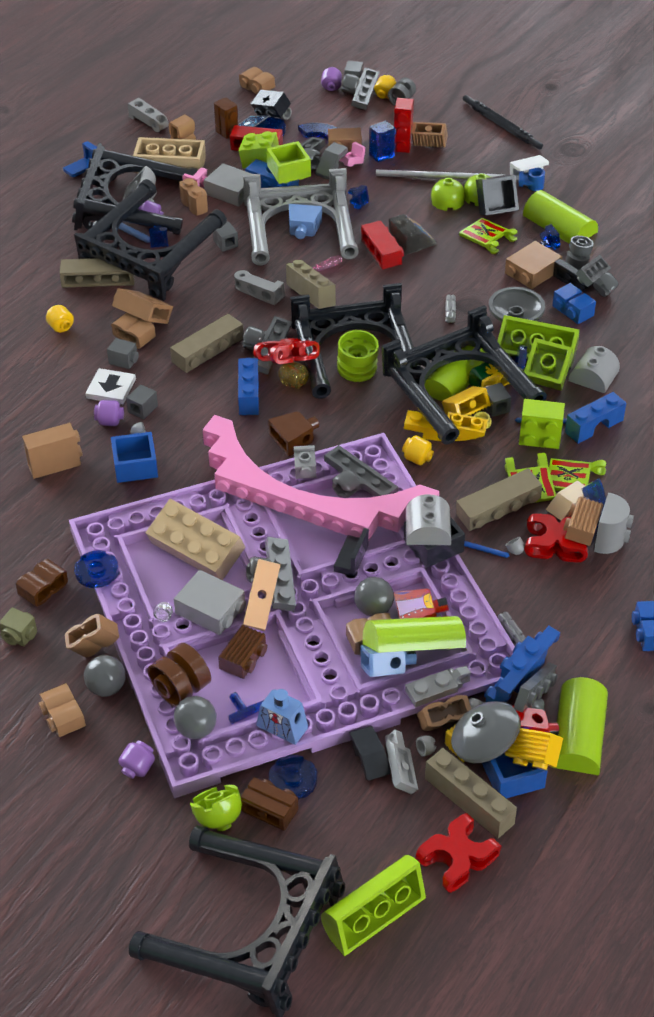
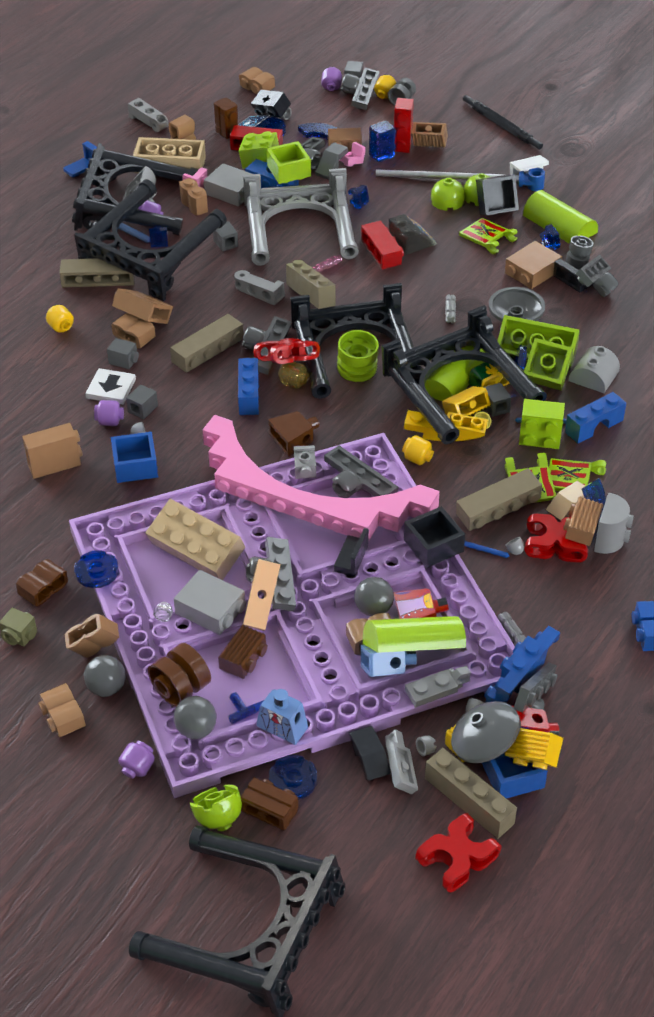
medium blue torso [289,204,322,239] -> none
lime brick [321,855,426,956] -> none
light grey brick [406,494,451,545] -> none
medium nougat brick [417,695,471,731] -> none
lime brick [551,677,608,775] -> none
blue piece [552,283,596,324] -> none

